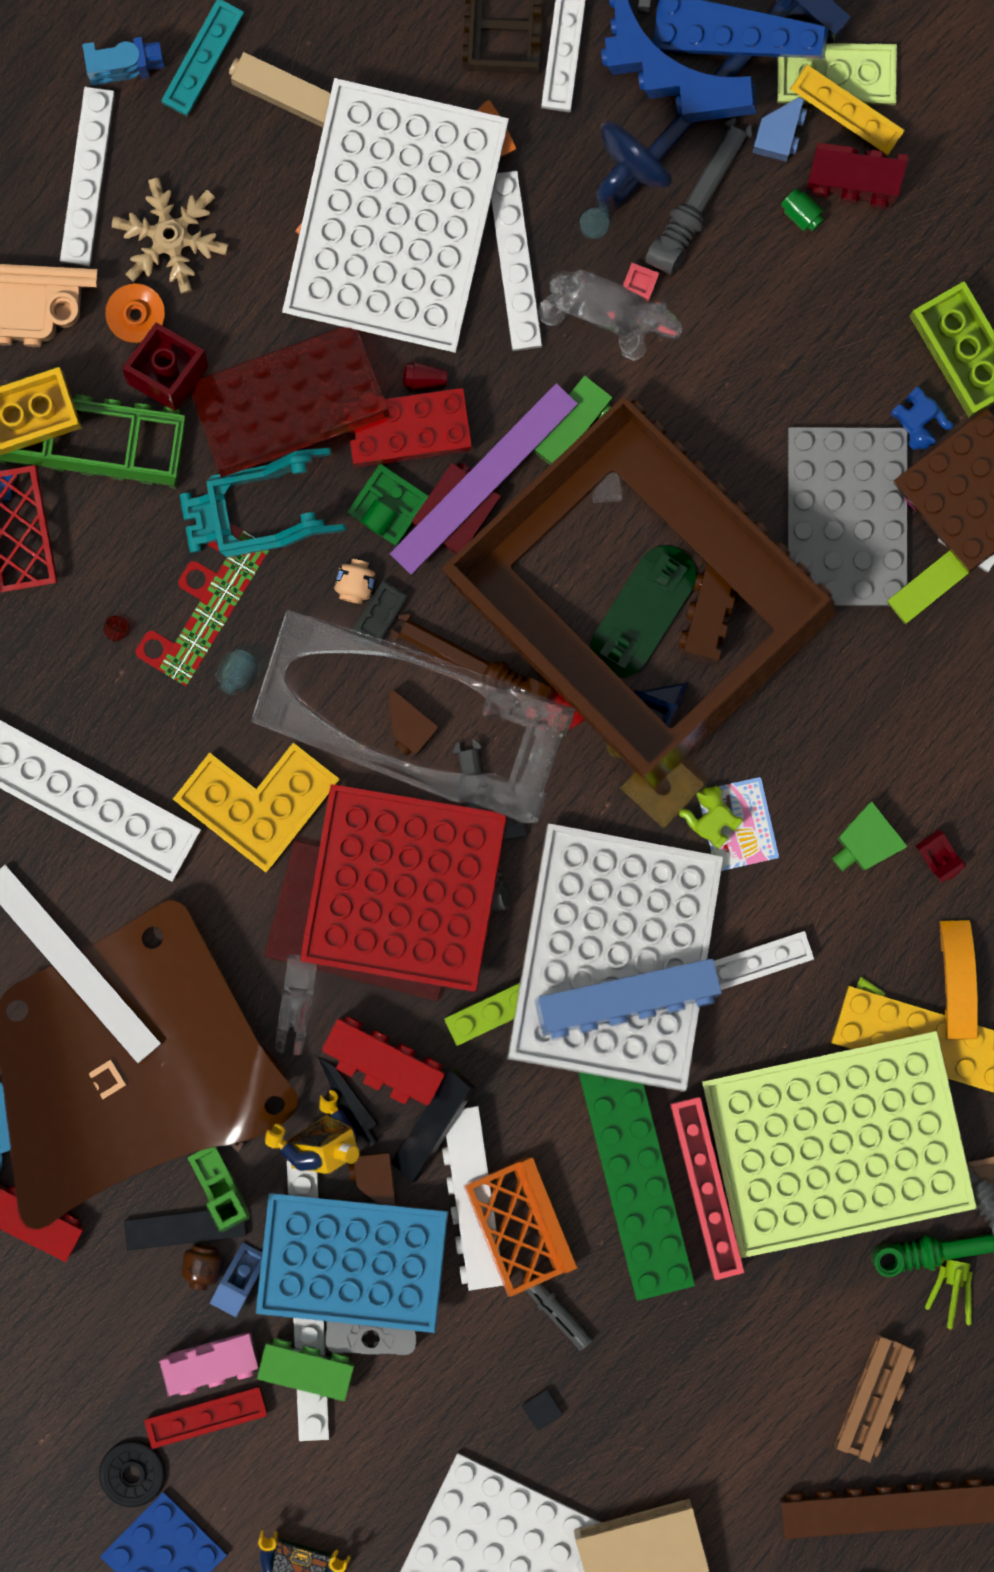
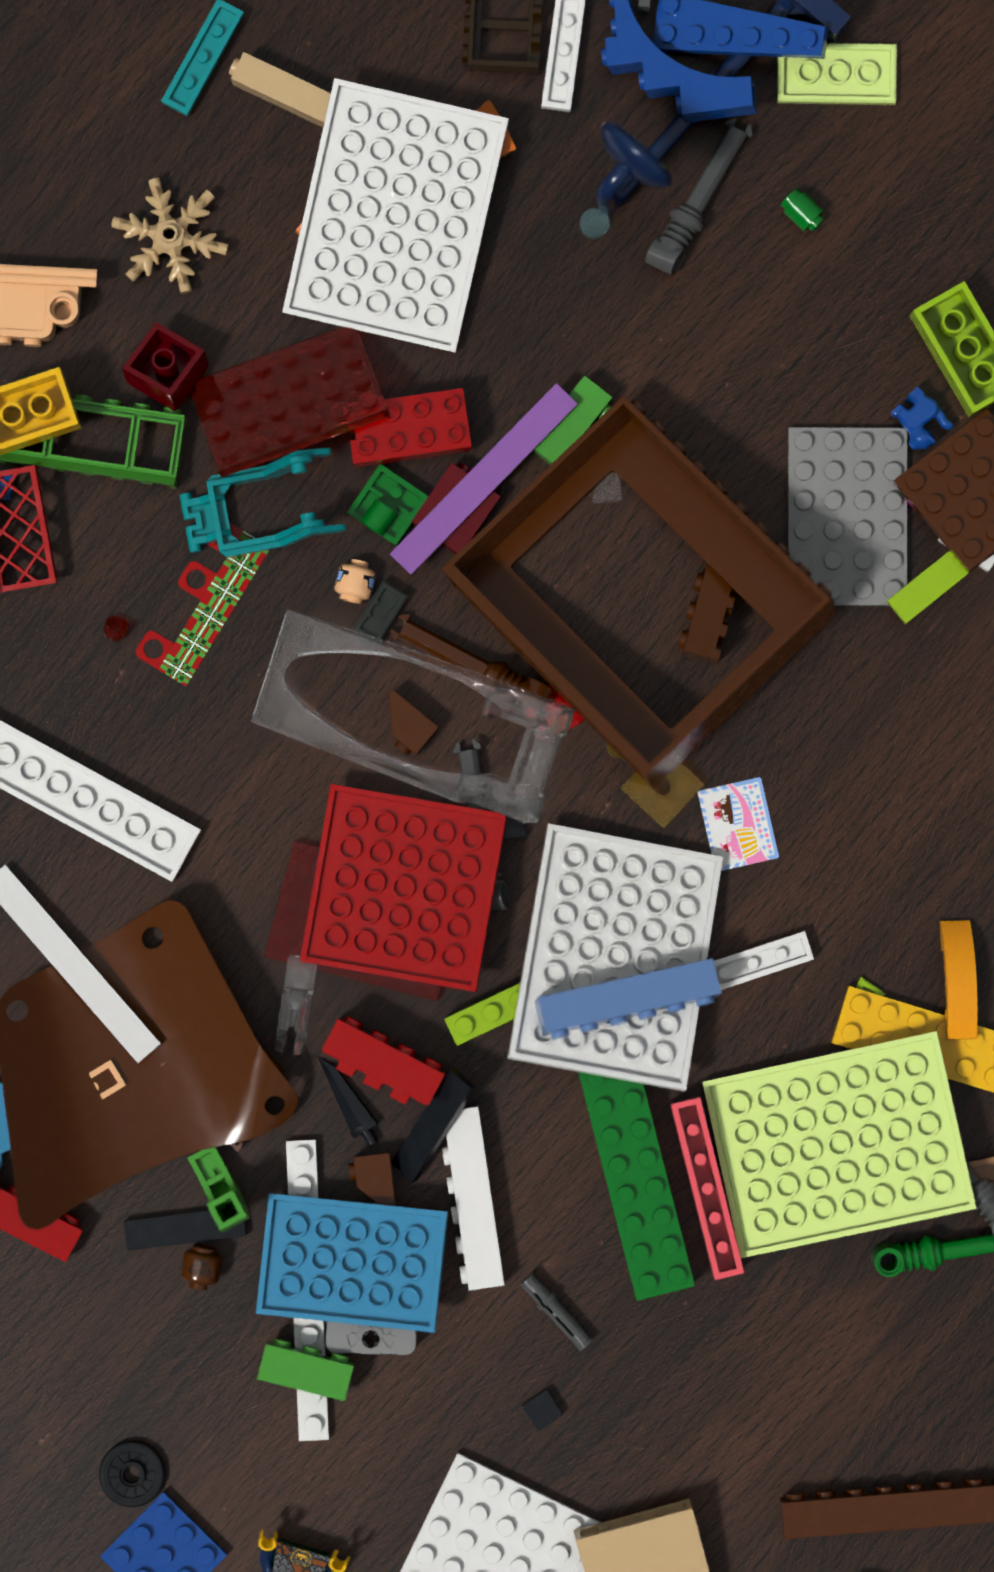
white plate [60,87,115,267] -> none
dark azure hips [82,37,164,86] -> none
orange dish [105,284,165,343] -> none
red plate [144,1386,268,1449] -> none
bright pink wedge [159,1331,260,1396] -> none
yellow plate [173,743,340,873] -> none
medium blue slope [210,1242,262,1317] -> none
clear light blue head [214,649,259,695] -> none
torso [265,1090,359,1174] -> none
dark red cone [403,361,447,390] -> none
orange fence [463,1157,577,1297] -> none
white plate [491,171,542,351] -> none
clear animal [538,270,683,361] -> none
dark green piece [591,546,696,677] -> none
coral plate [621,263,659,302] -> none
dark blue slope [634,682,689,727] -> none
lime animal [679,786,744,849] -> none
medium blue slope [752,98,807,162] -> none
yellow plate [790,64,905,155] -> none
dark red wedge [806,143,909,209] -> none
bright green torso [831,802,907,872] -> none
medium nougat brick [834,1334,916,1462] -> none
dark red bracket [915,829,966,882] -> none
lime plant [925,1260,973,1329] -> none

